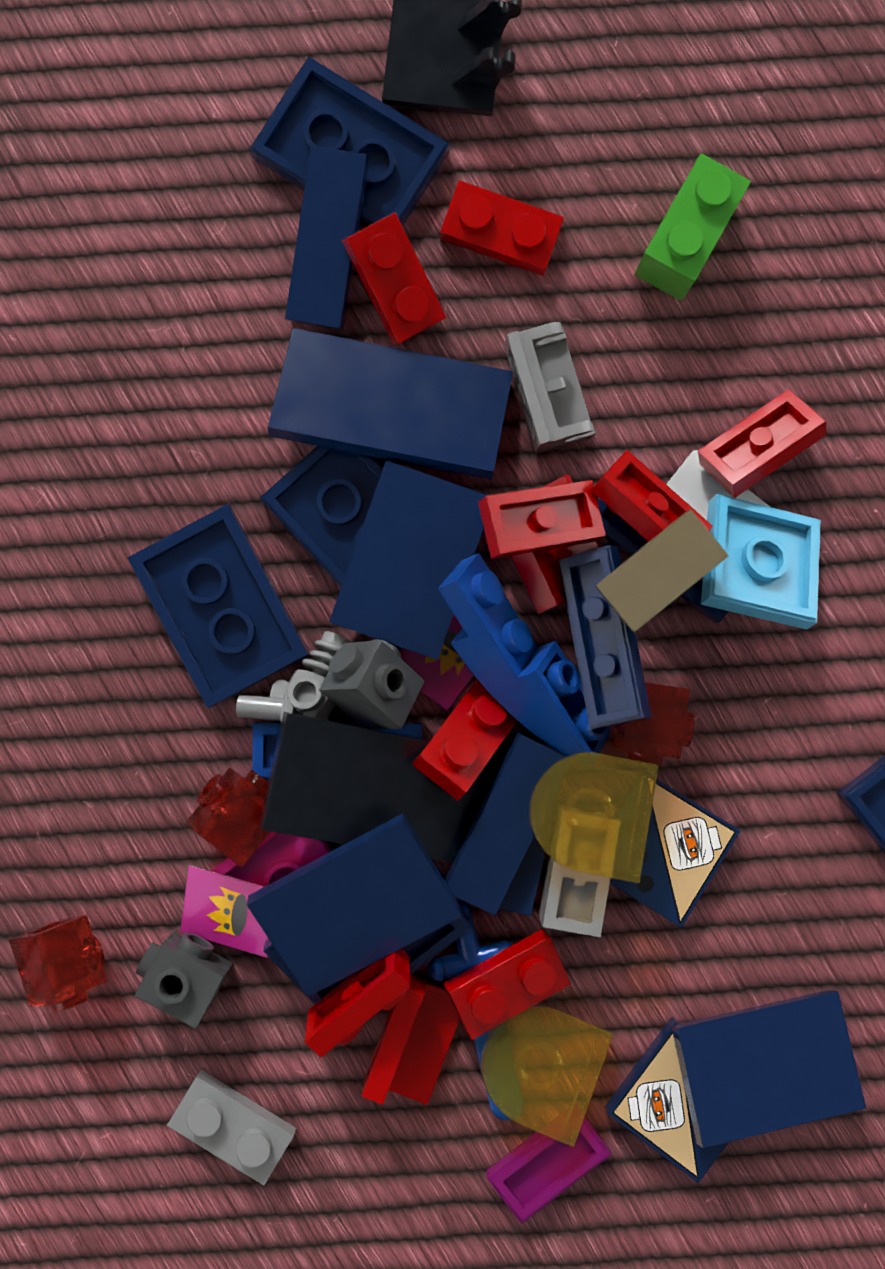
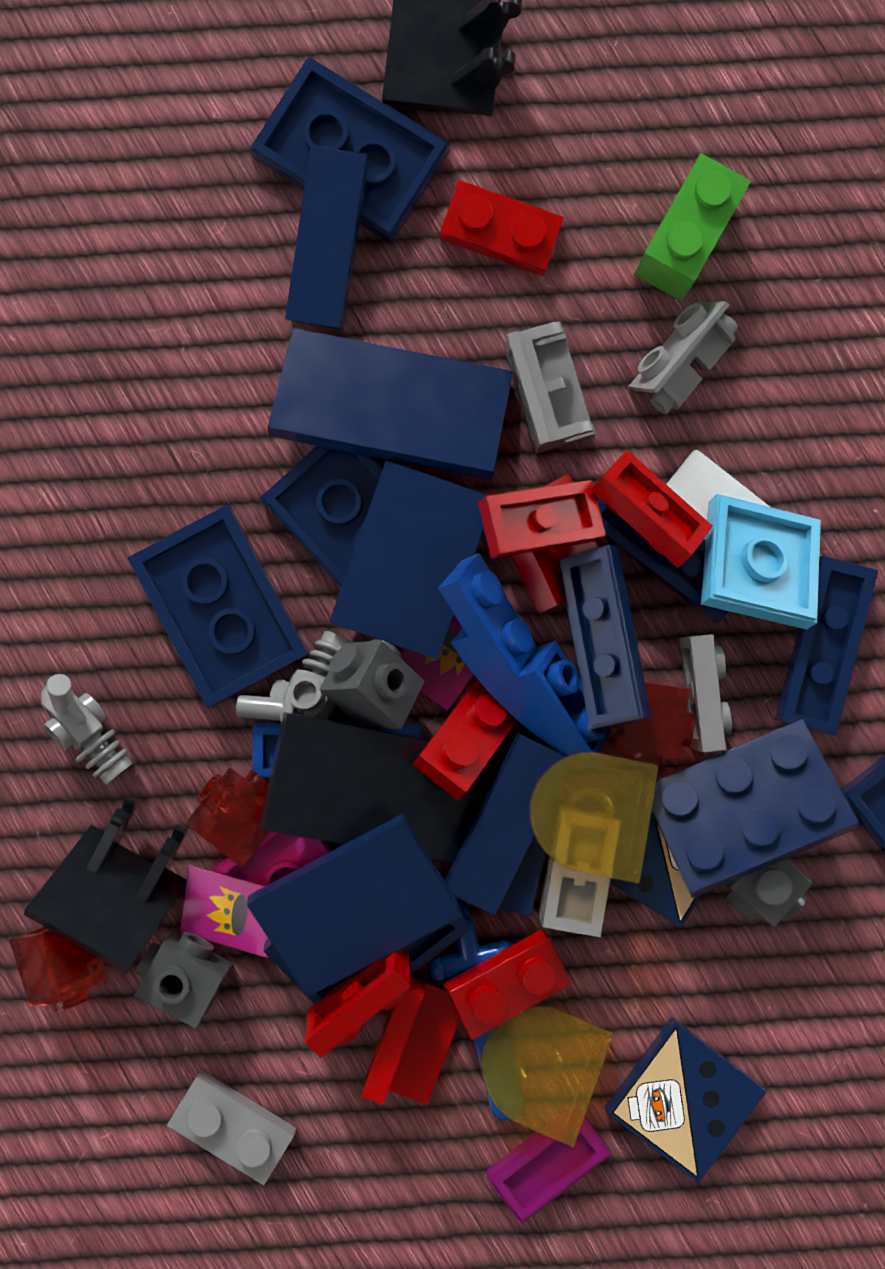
red plate [341,212,447,344] -> none
dark tan tile [594,509,729,632] -> none
dark blue tile [671,990,866,1148] -> none
plate [698,389,826,498] -> none
none -> black plate [24,795,188,974]
none -> light grey piece [41,674,133,785]
none -> light grey hinge [628,301,738,414]
none -> dark blue plate [642,719,859,898]
none -> light grey plate [679,634,732,752]
none -> dark grey brick [724,859,813,927]
none -> dark blue plate [775,556,879,736]

